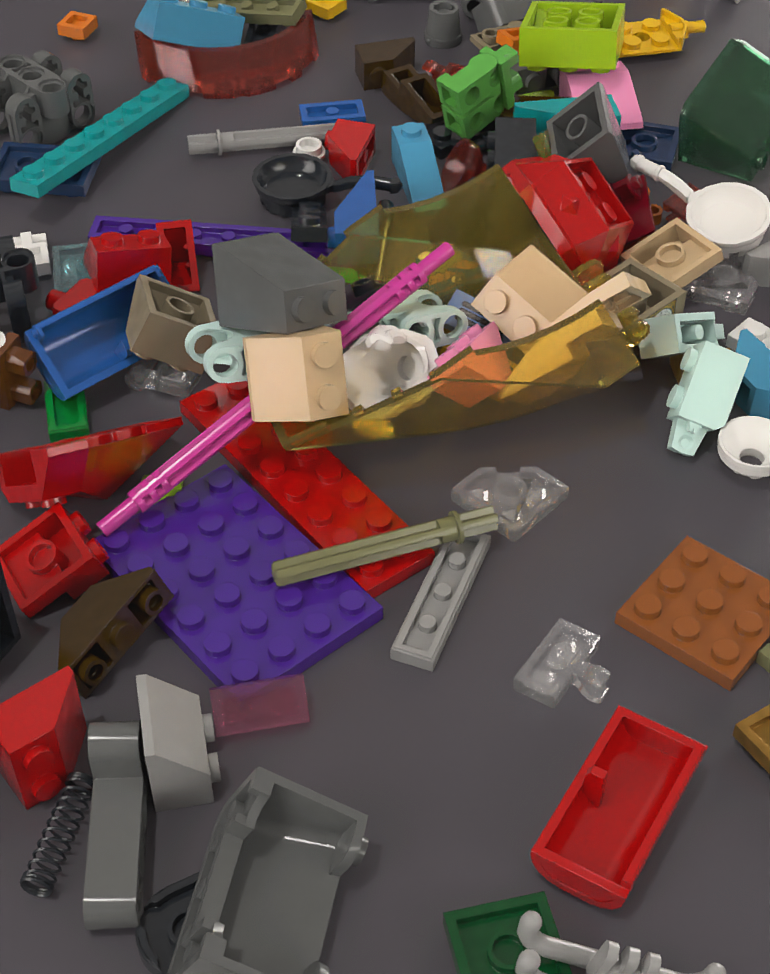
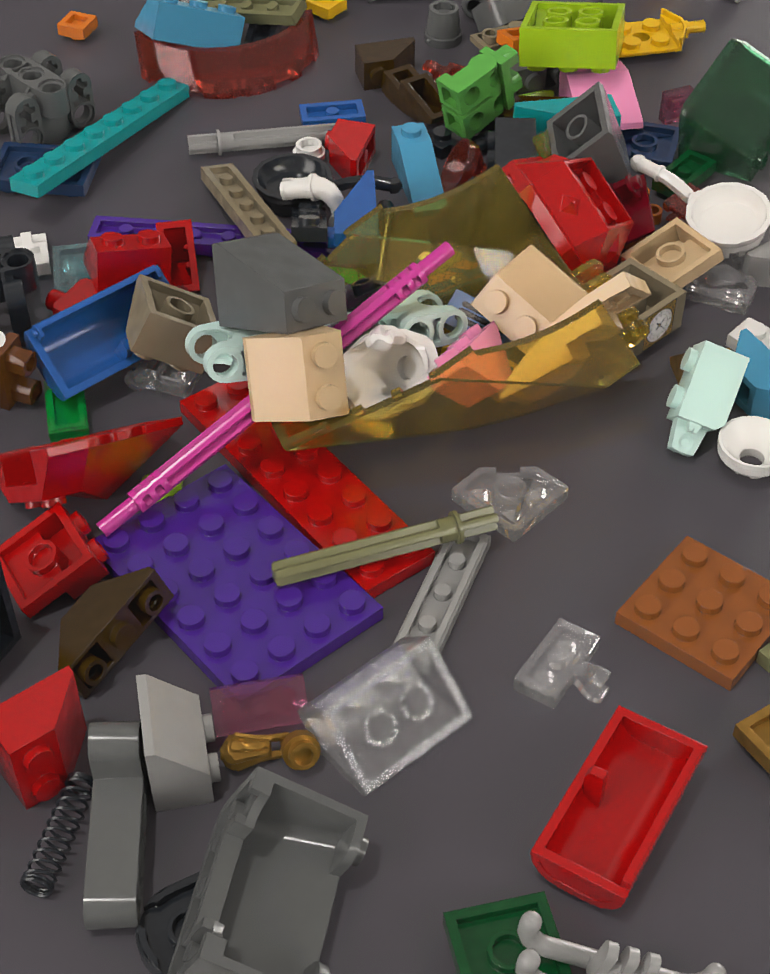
light aqua hinge [636,311,725,359] -> none
none -> dark tan plate [201,163,297,245]
none -> pearl gold piece [220,730,321,772]
none -> white piece [279,173,344,227]
none -> clear slope [297,636,473,796]
none -> dark green plate [651,149,717,202]
none -> clear pink plate [658,85,697,125]

